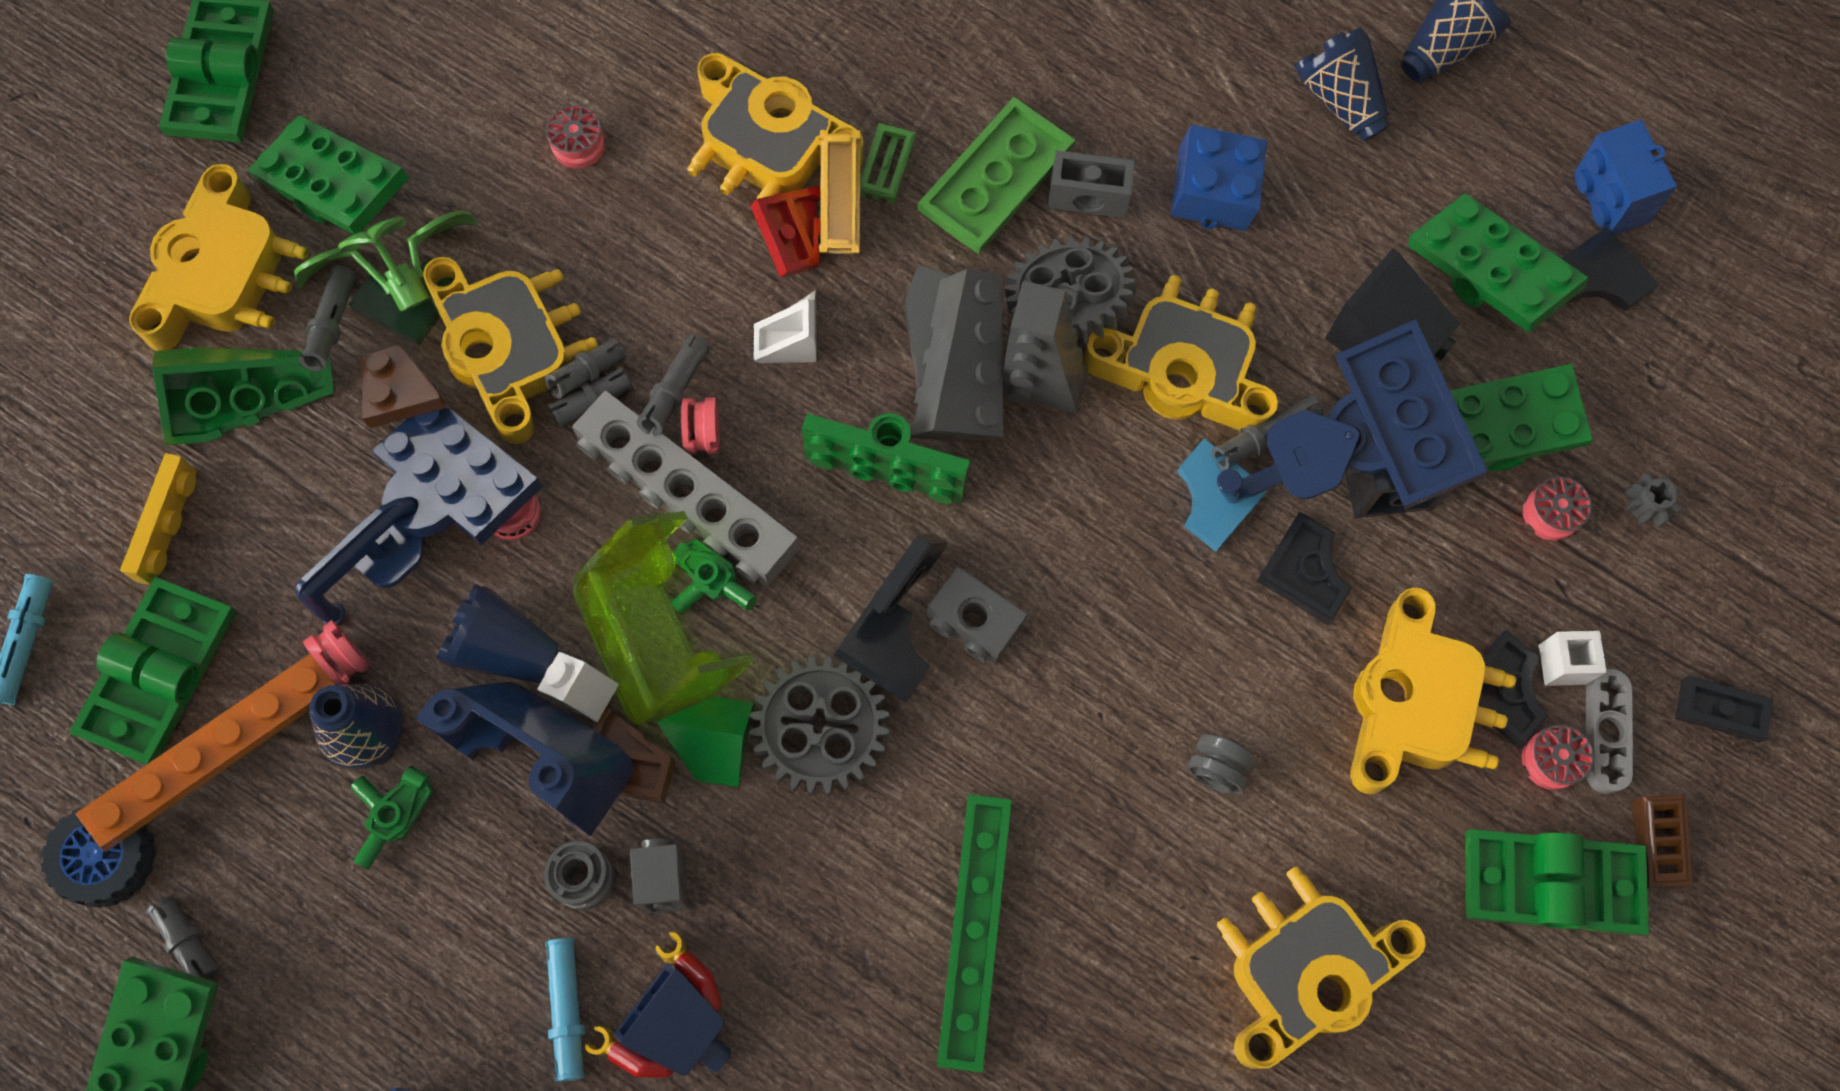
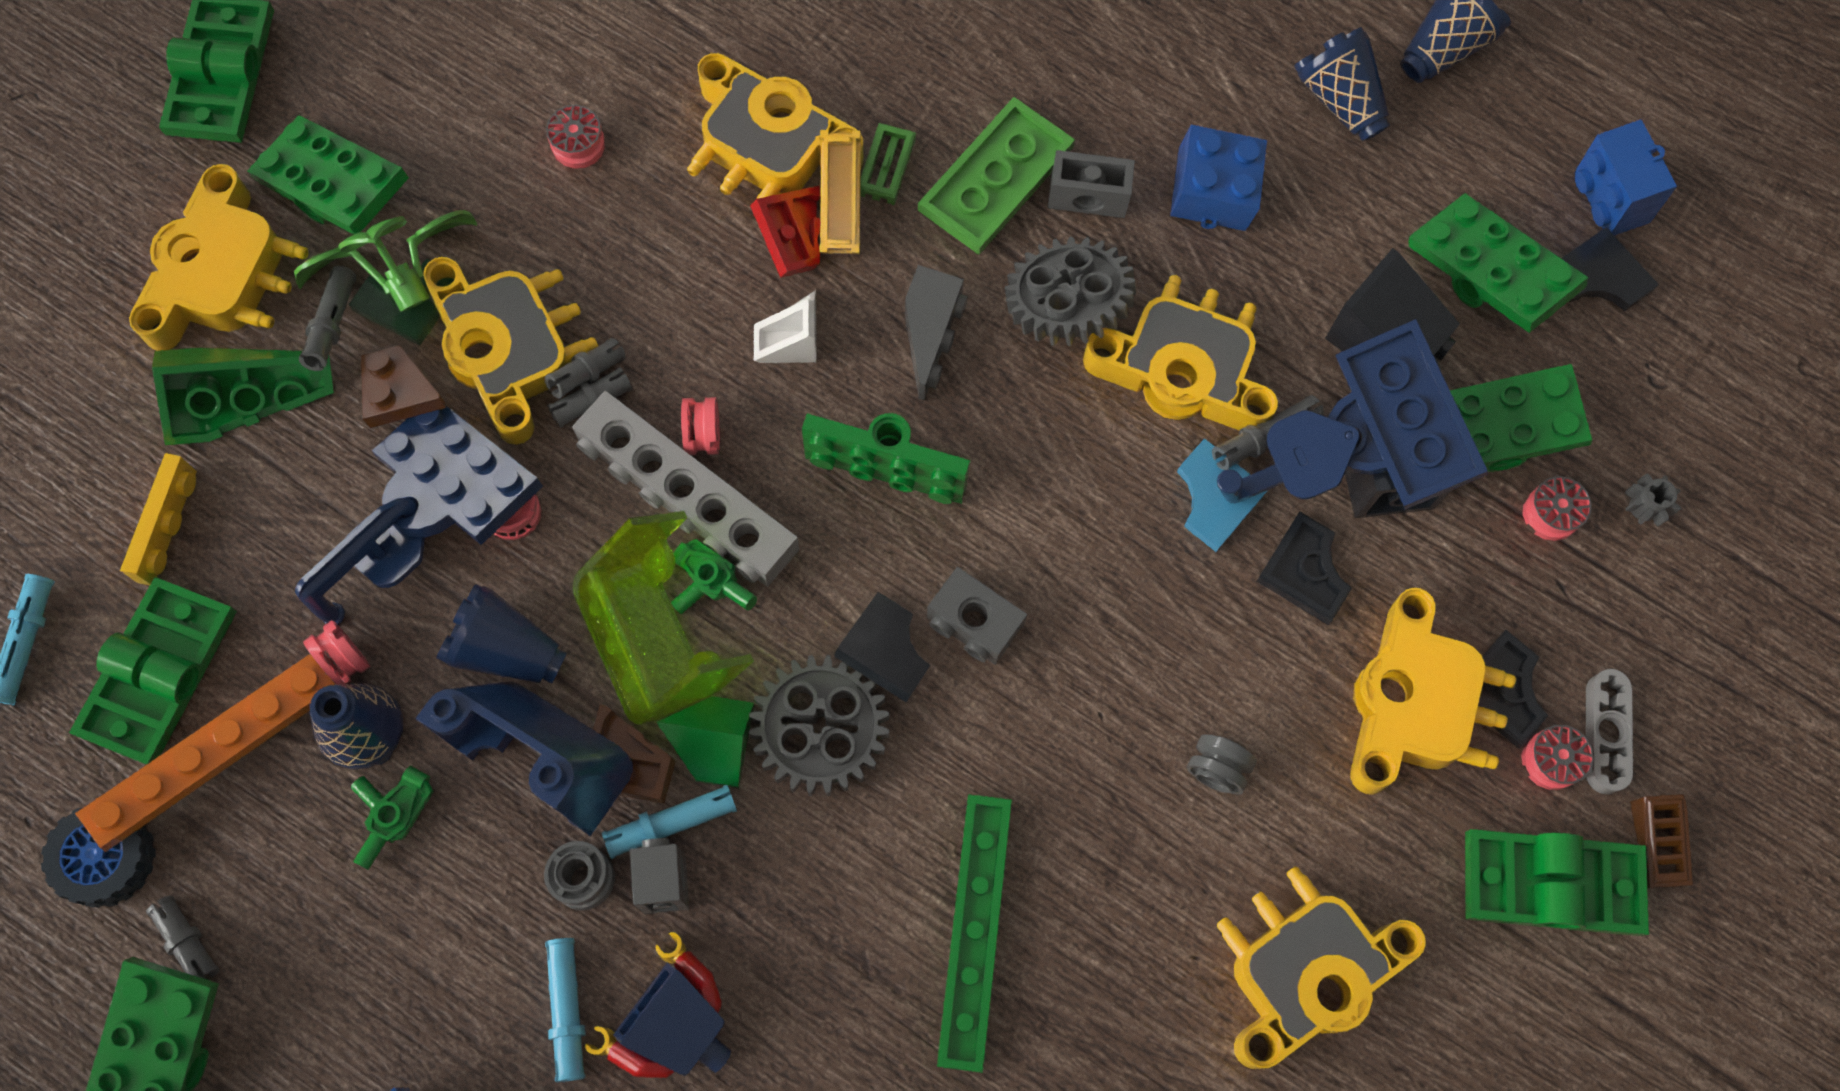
white brick [537,652,619,722] -> none
dark grey pin [637,334,710,436] -> none
black tile [868,534,948,614] -> none
dark grey wedge [909,269,1003,444] -> none
dark grey wedge [1003,280,1088,414] -> none
white brick [1539,631,1607,686] -> none
black plate [1675,676,1773,743] -> none
none -> medium azure pin [602,785,737,859]

